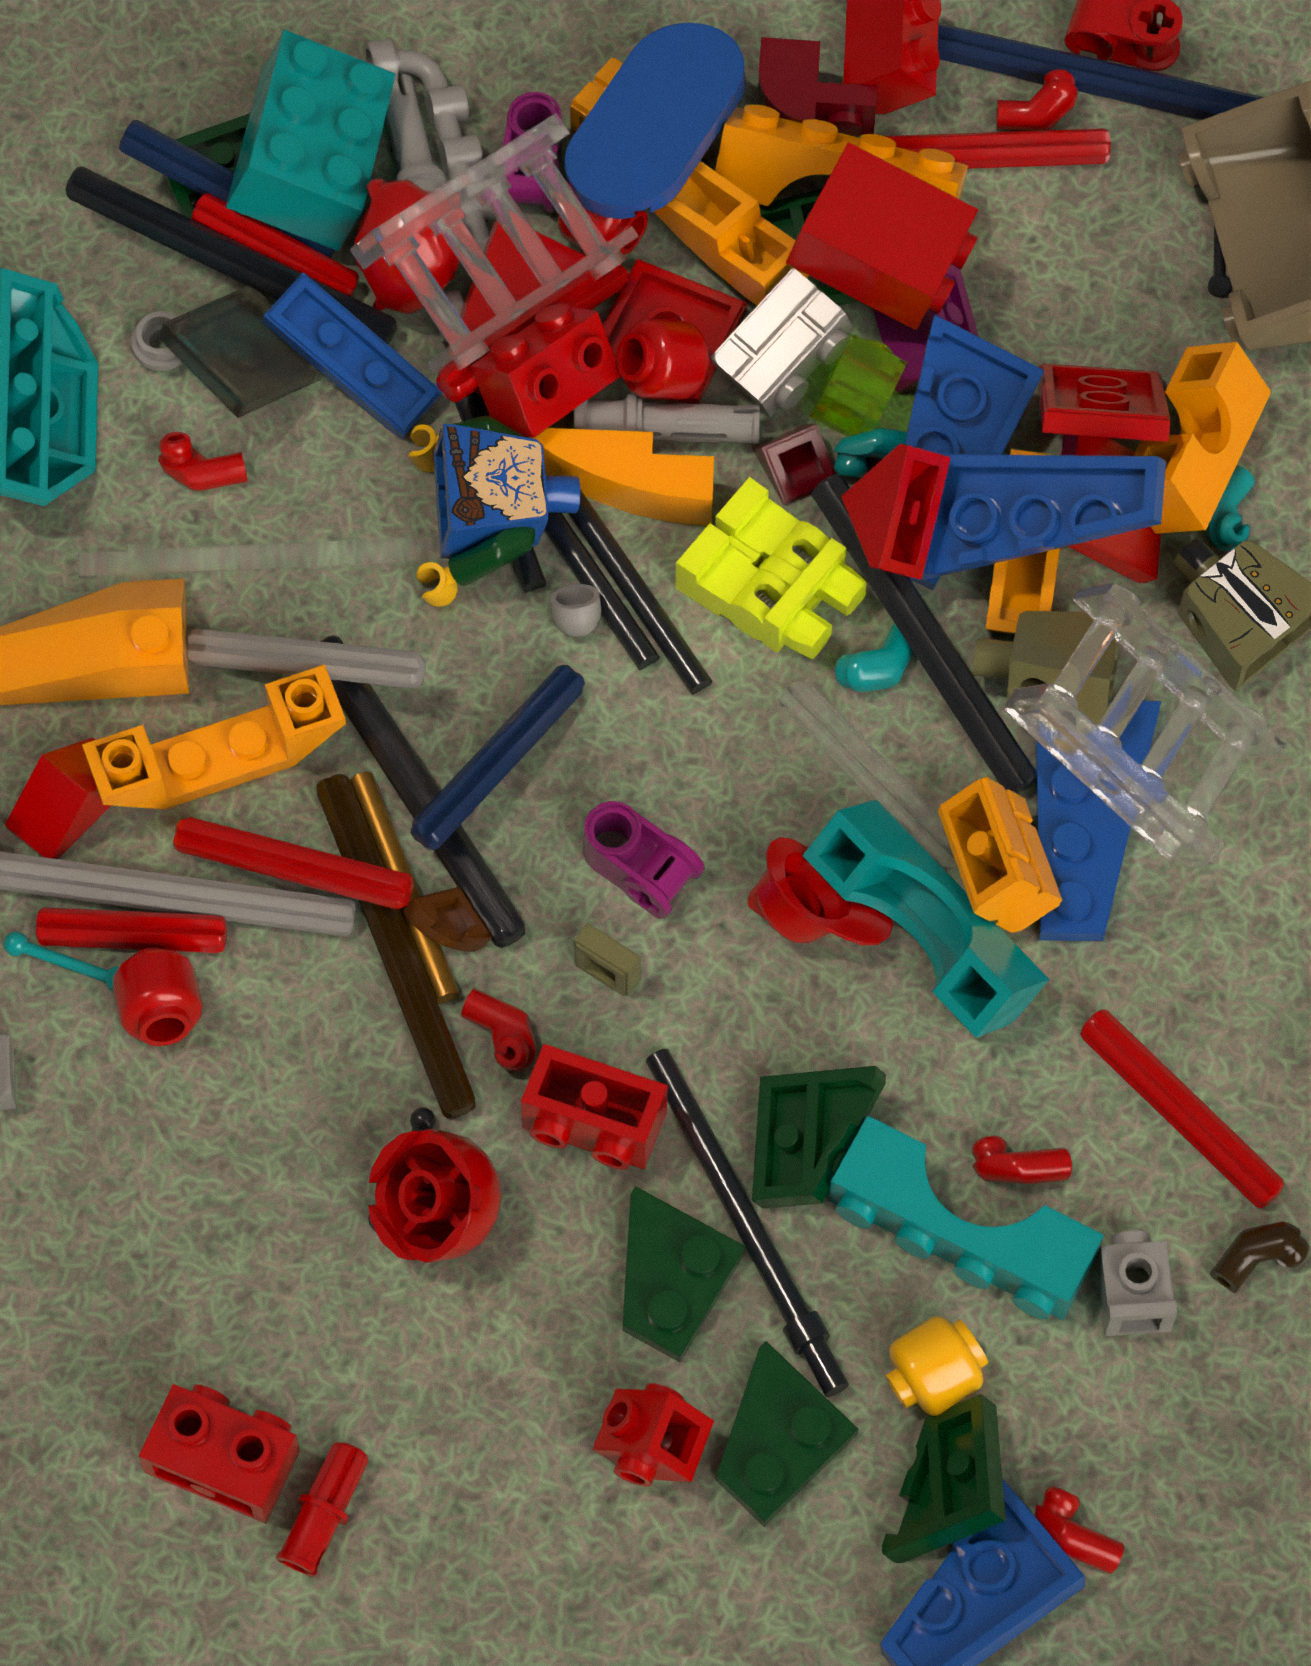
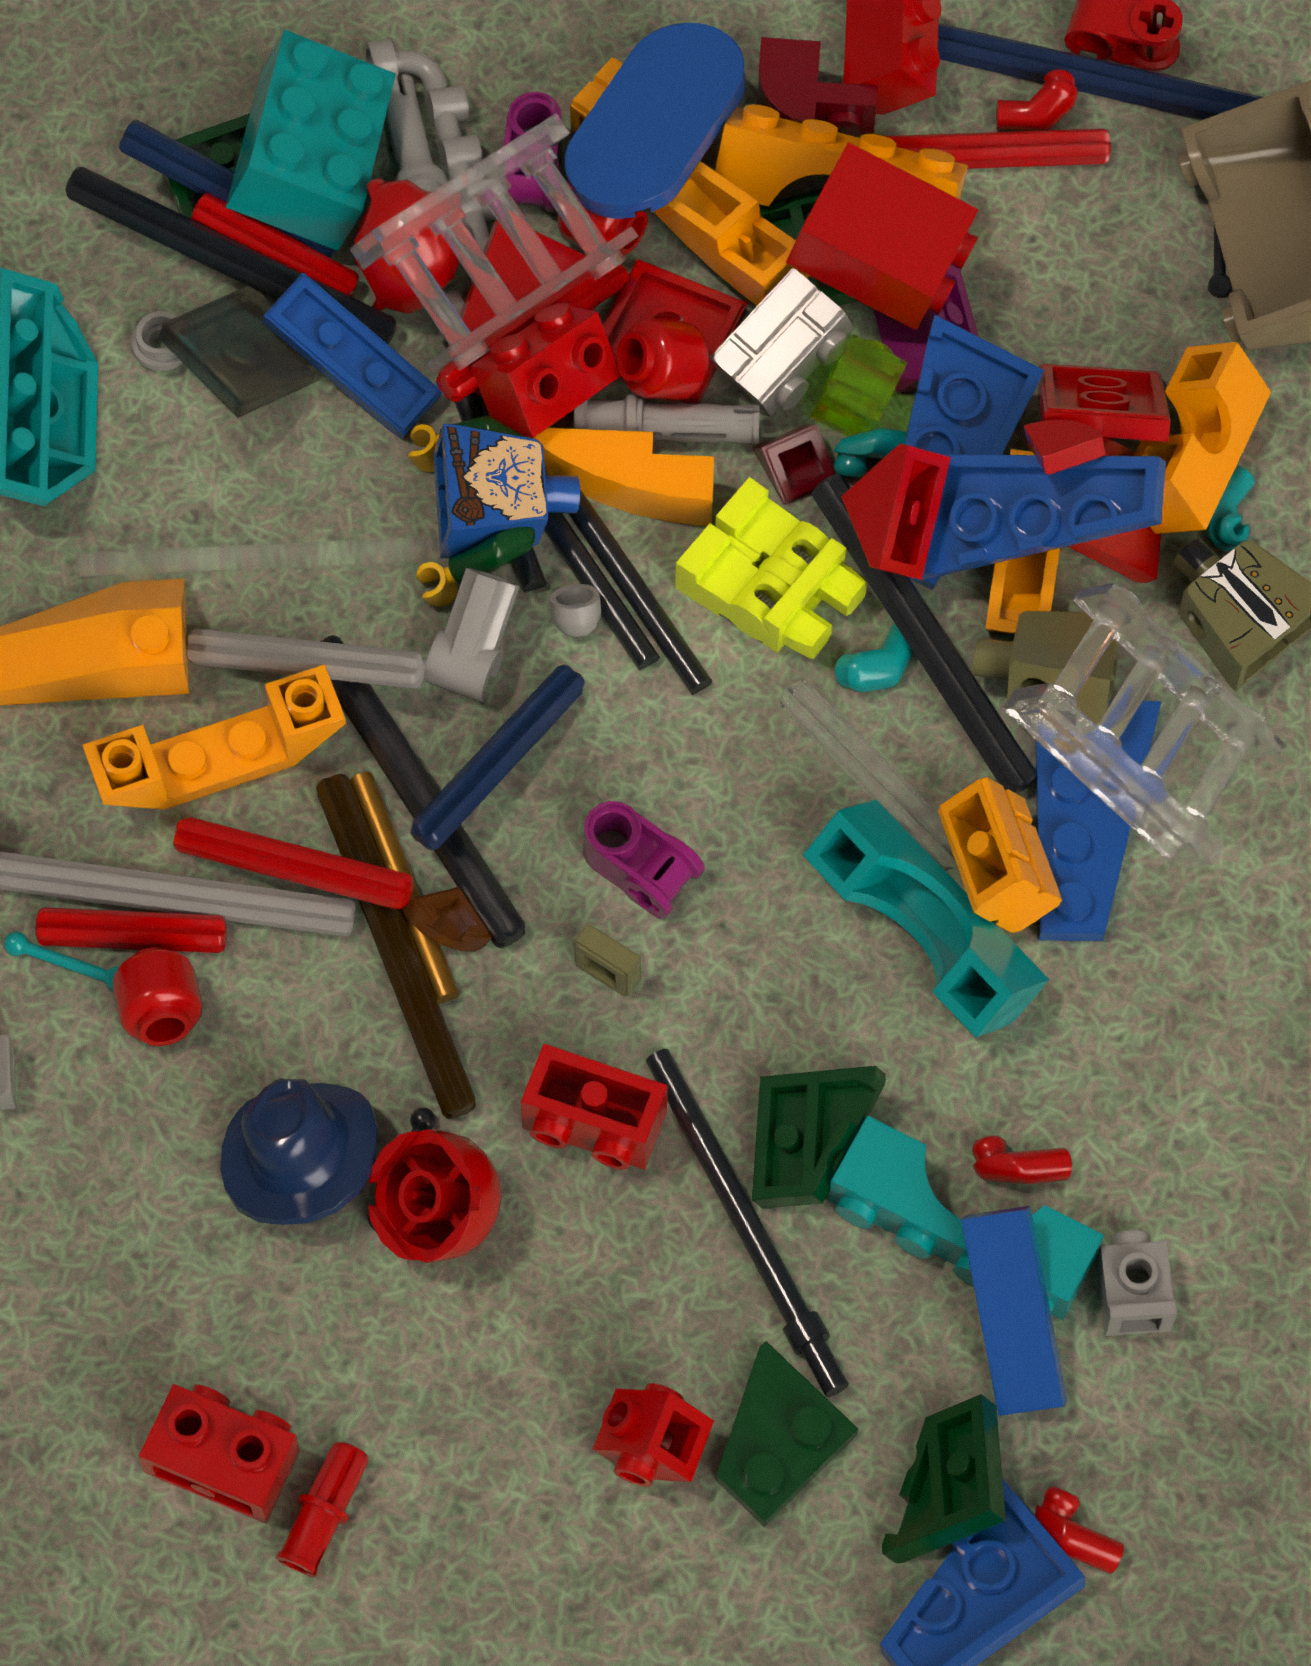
red slope [5,737,112,859] -> none
red arm [158,432,248,491] -> none
red arm [461,988,537,1071] -> none
dark green wing [622,1186,746,1362] -> none
red piece [747,837,893,946] -> none
yellow head [885,1315,989,1416] -> none
red axle [1080,1009,1284,1209] -> none
dark brown arm [1210,1221,1309,1293] -> none
none -> dark blue hat [220,1078,379,1225]
none -> light grey piece [424,568,520,703]
none -> blue tile [961,1205,1068,1416]
none -> red tile [1024,420,1106,475]

